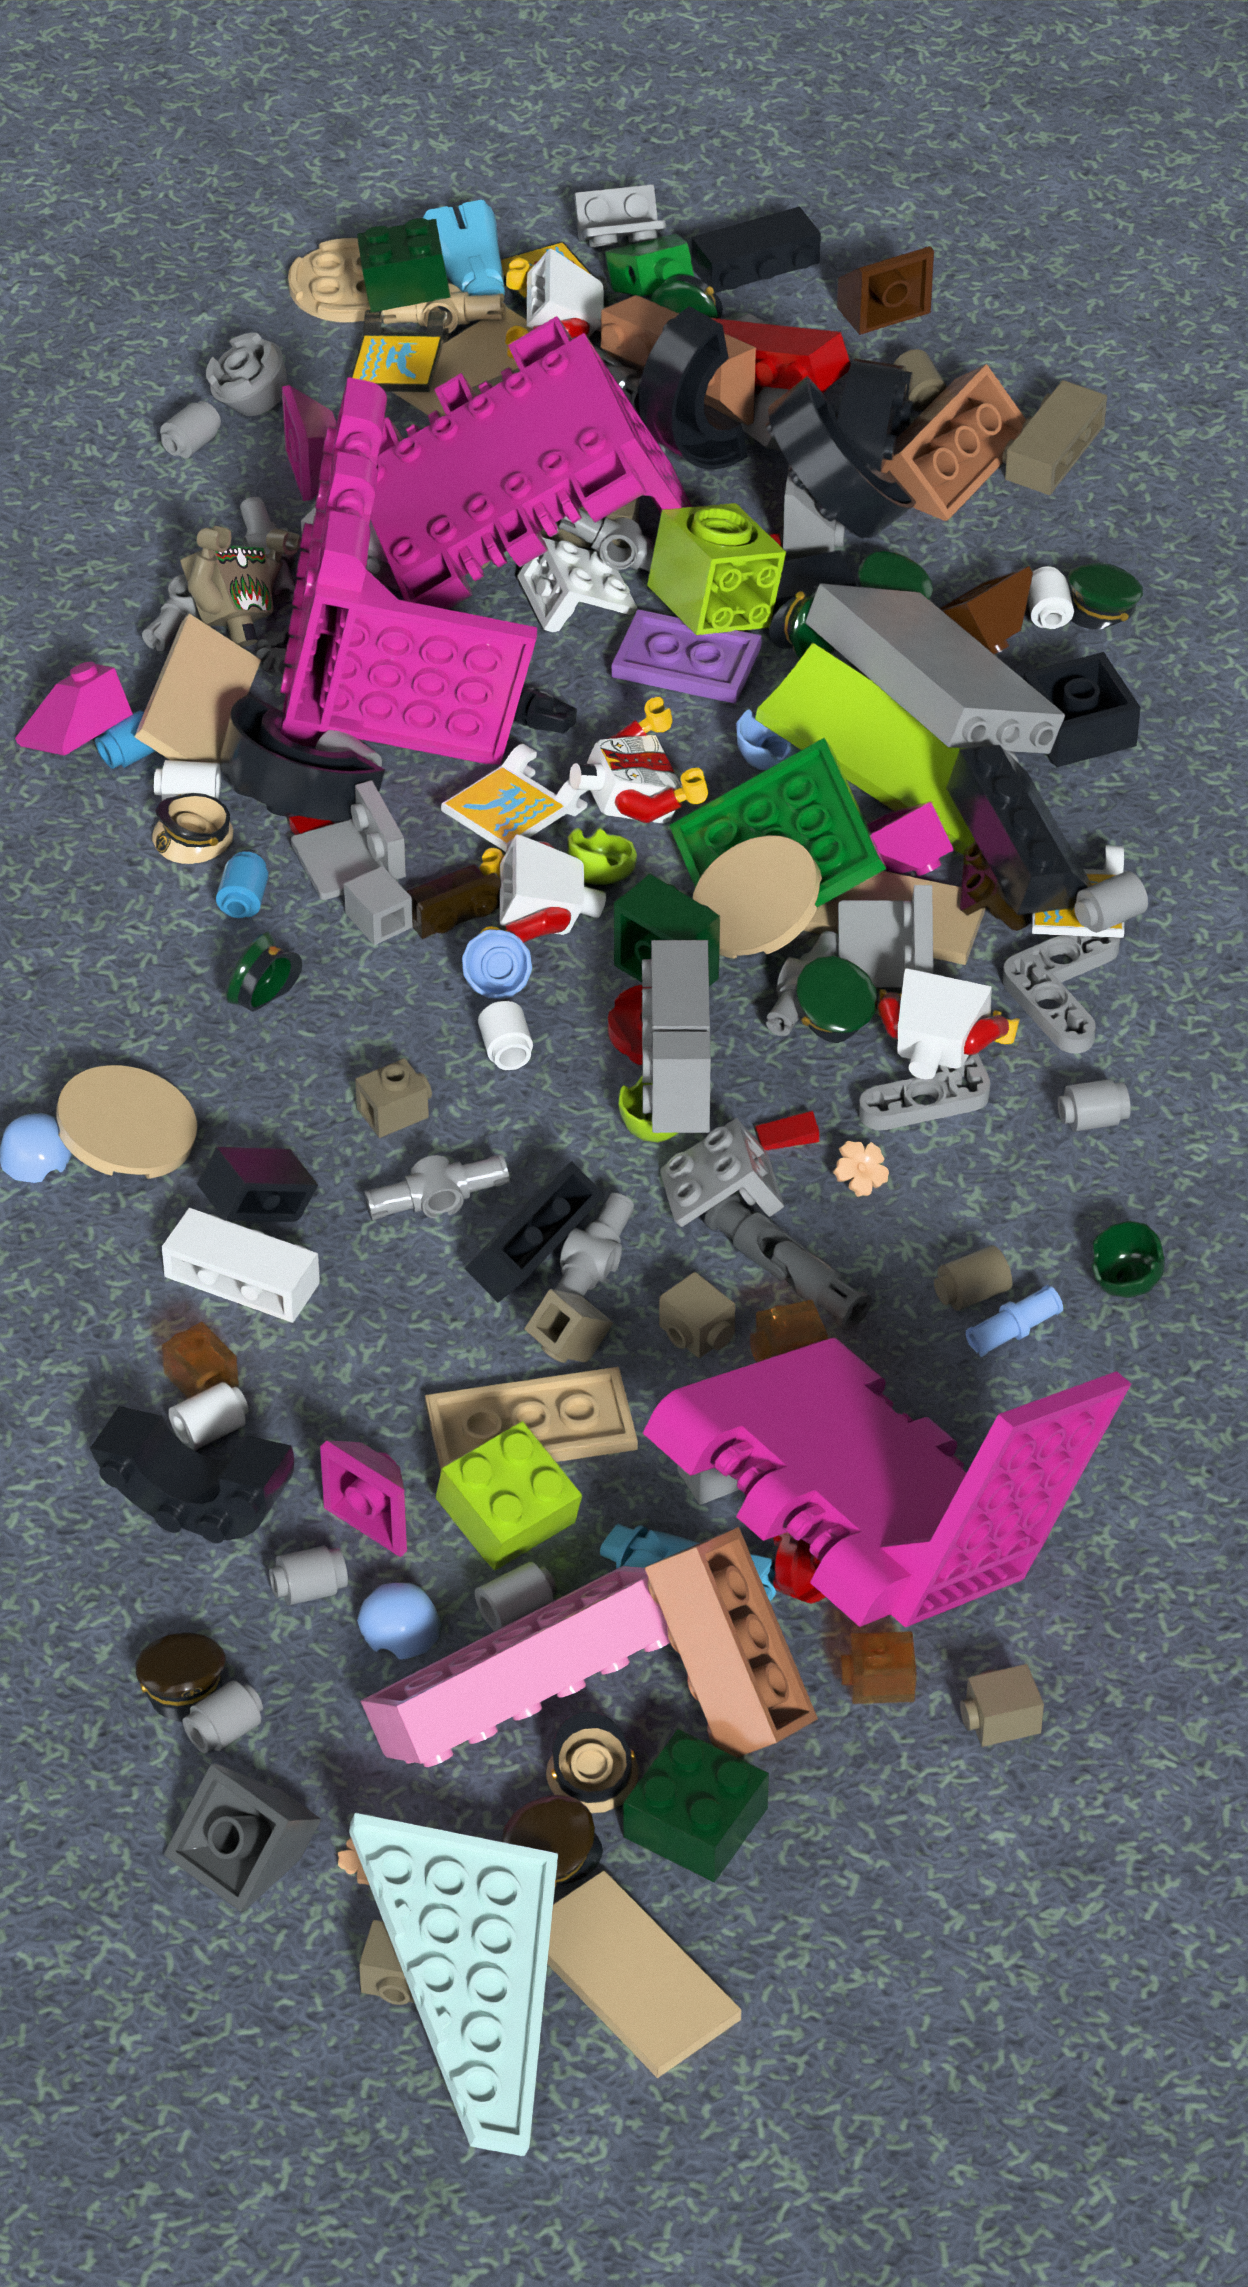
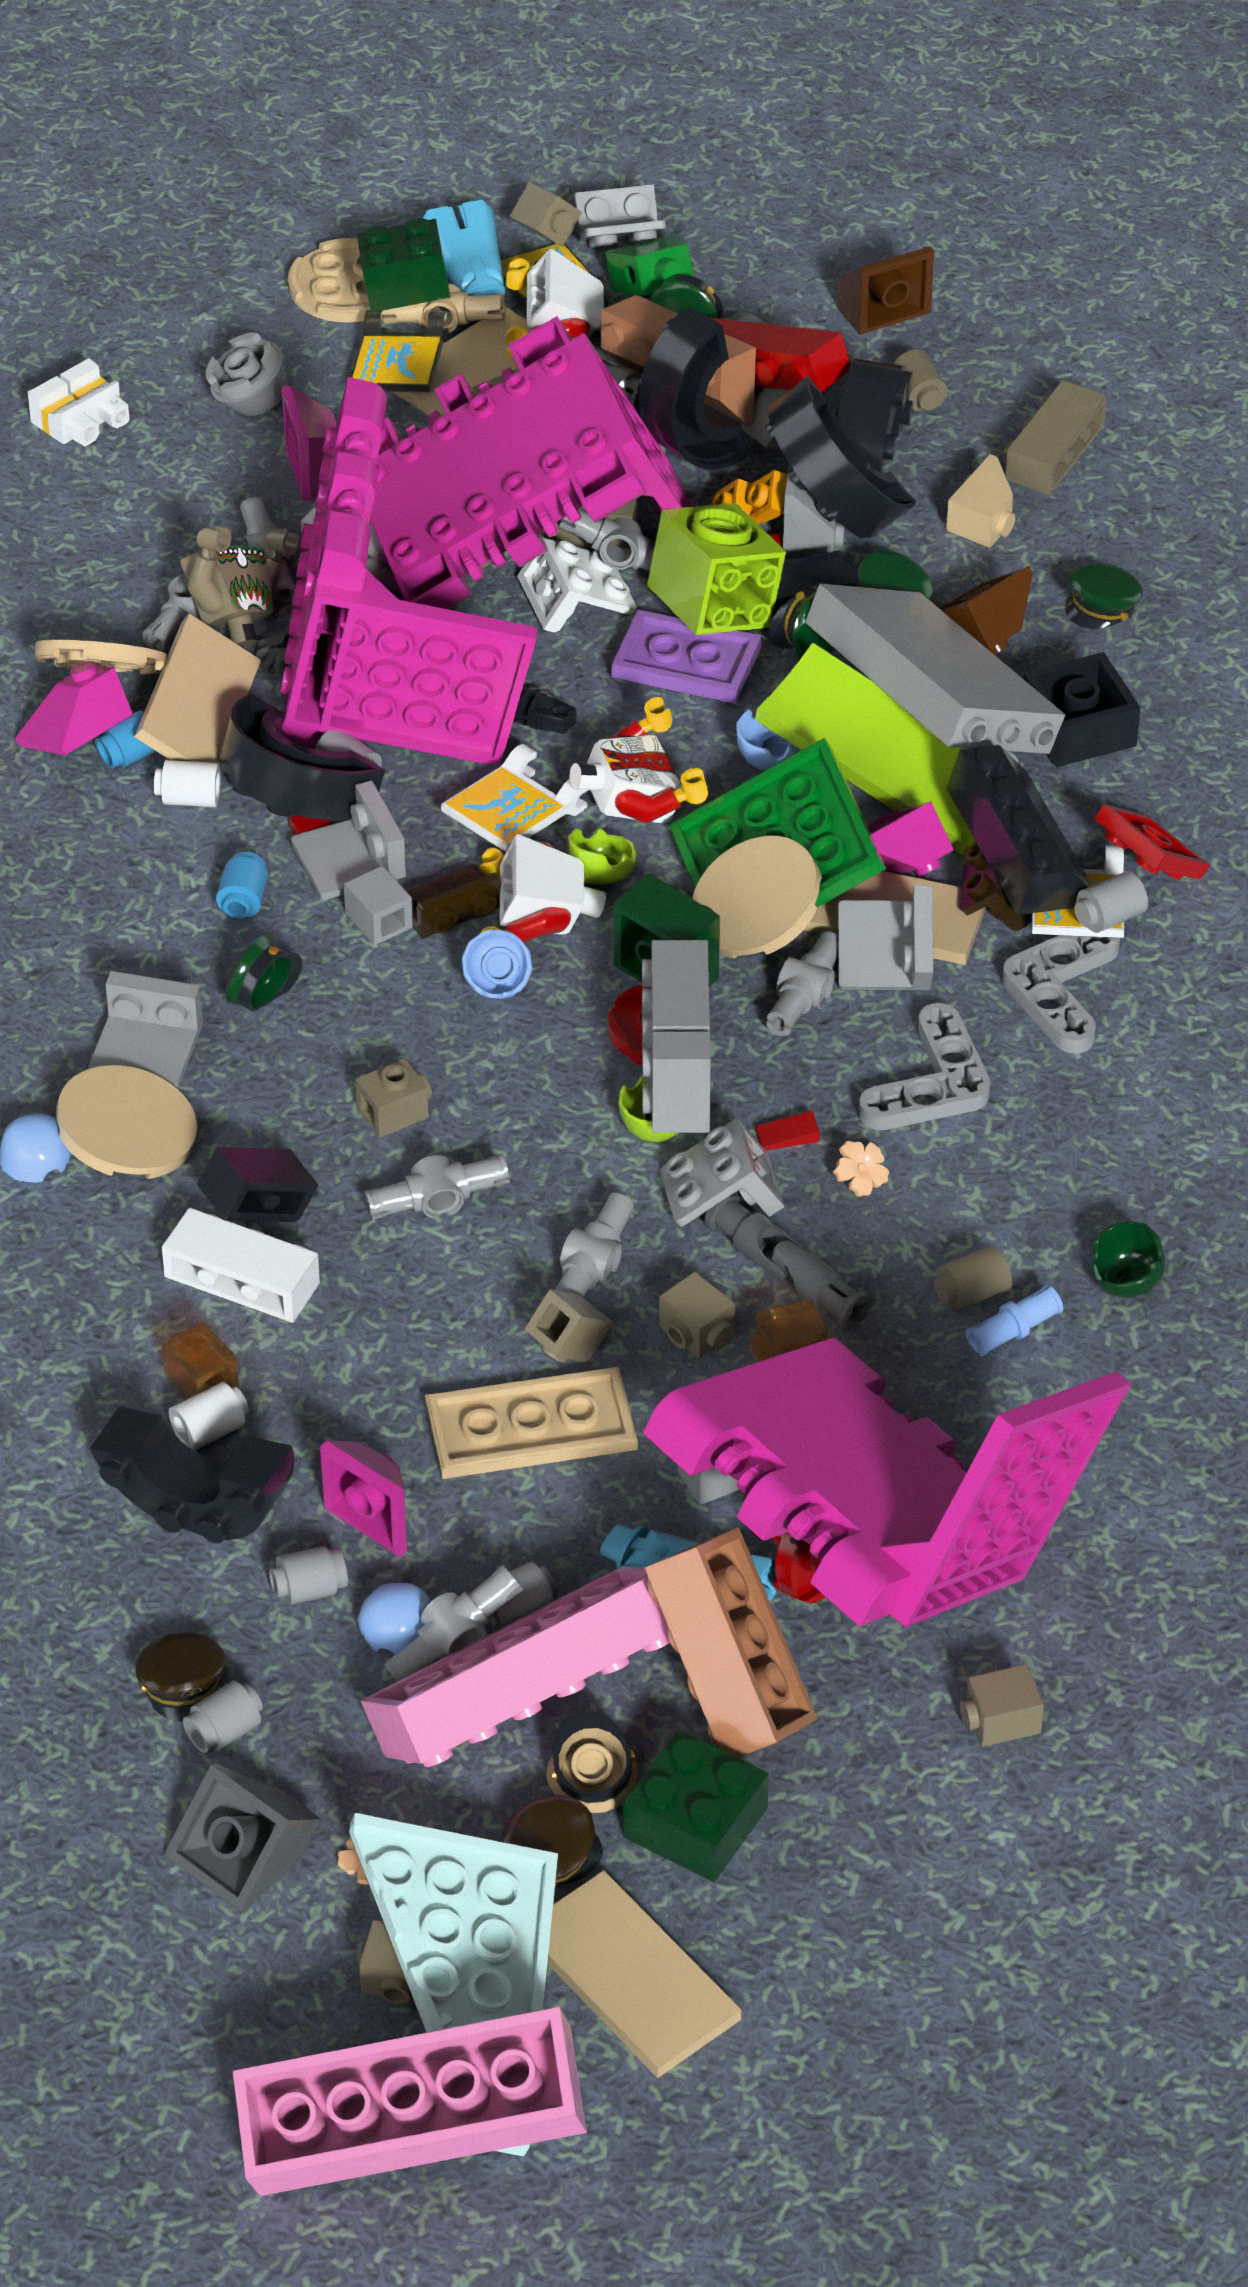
tan piece [152,793,234,864] -> none
light grey brick [160,401,221,459] -> none
lime brick [435,1421,582,1571] -> none
black brick [464,1161,605,1303] -> none
white brick [478,1001,533,1070] -> none
black brick [691,206,821,293] -> none
dark green piece [793,956,878,1043] -> none
clear orange brick [840,1631,917,1704] -> none
white torso [878,968,1020,1079] -> none
nougat slope [881,364,1026,521] -> none
white brick [1028,566,1074,629] -> none
light grey brick [1058,1079,1131,1132] -> none
none -> white hips [28,358,129,447]
none -> tan tile [34,640,167,675]
none -> light grey bracket [88,971,203,1088]
none -> bright pink brick [233,2007,587,2196]
none -> light grey pin [384,1564,524,1682]
none -> dark tan brick [509,182,582,247]
none -> light orange slope [711,470,788,525]
none -> tan slope [946,454,1015,548]
none -> red plate [1094,804,1210,880]

